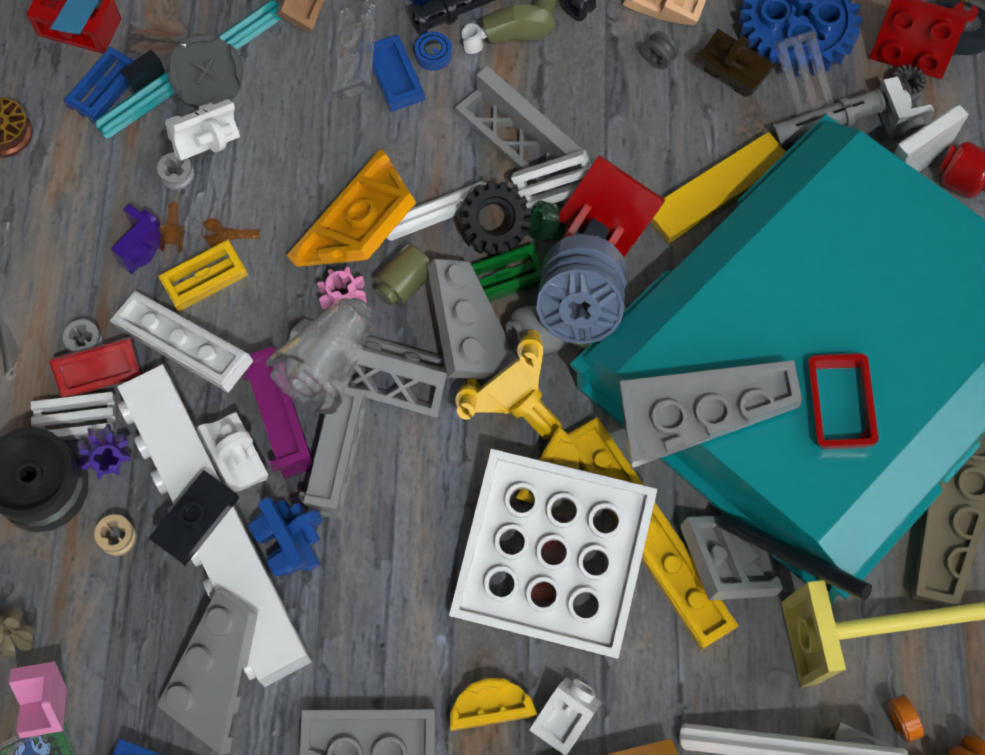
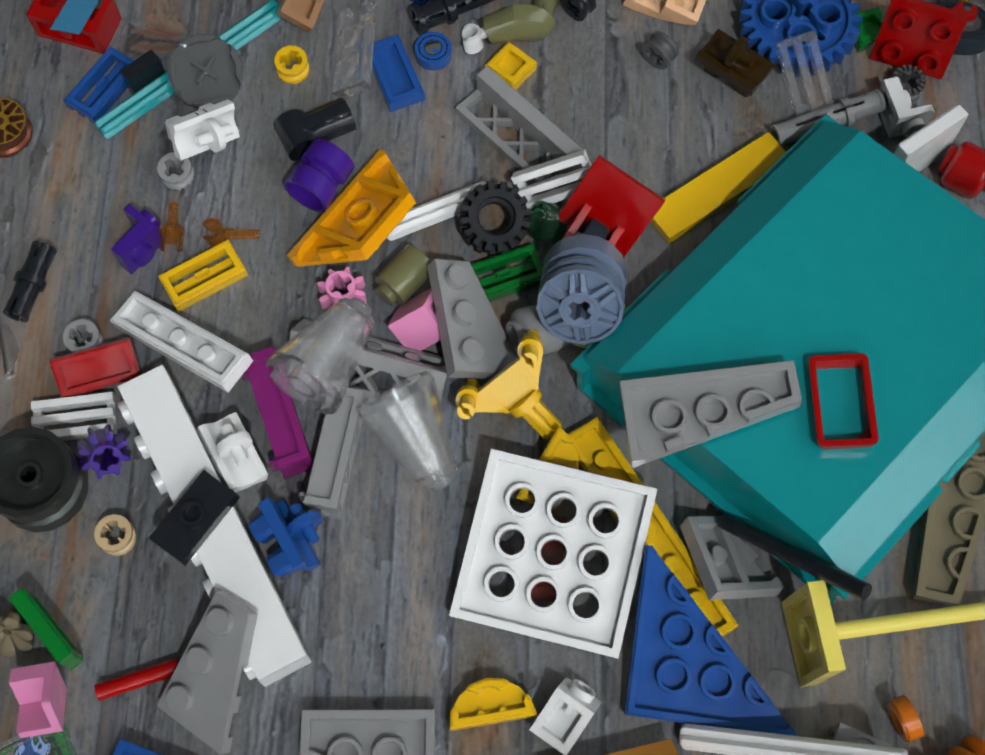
none -> black pin [3,241,57,322]
none -> green tile [8,588,83,671]
none -> red bar [94,656,182,701]
none -> yellow bush [274,45,310,84]
none -> black piece [274,98,356,161]
none -> dark purple wheel [283,138,355,213]
none -> clear cone [356,370,457,491]
none -> bright pink panel [387,288,441,351]
none -> yellow tile [484,41,537,90]
none -> blue tile [624,545,796,736]
none -> green tile [854,7,882,53]

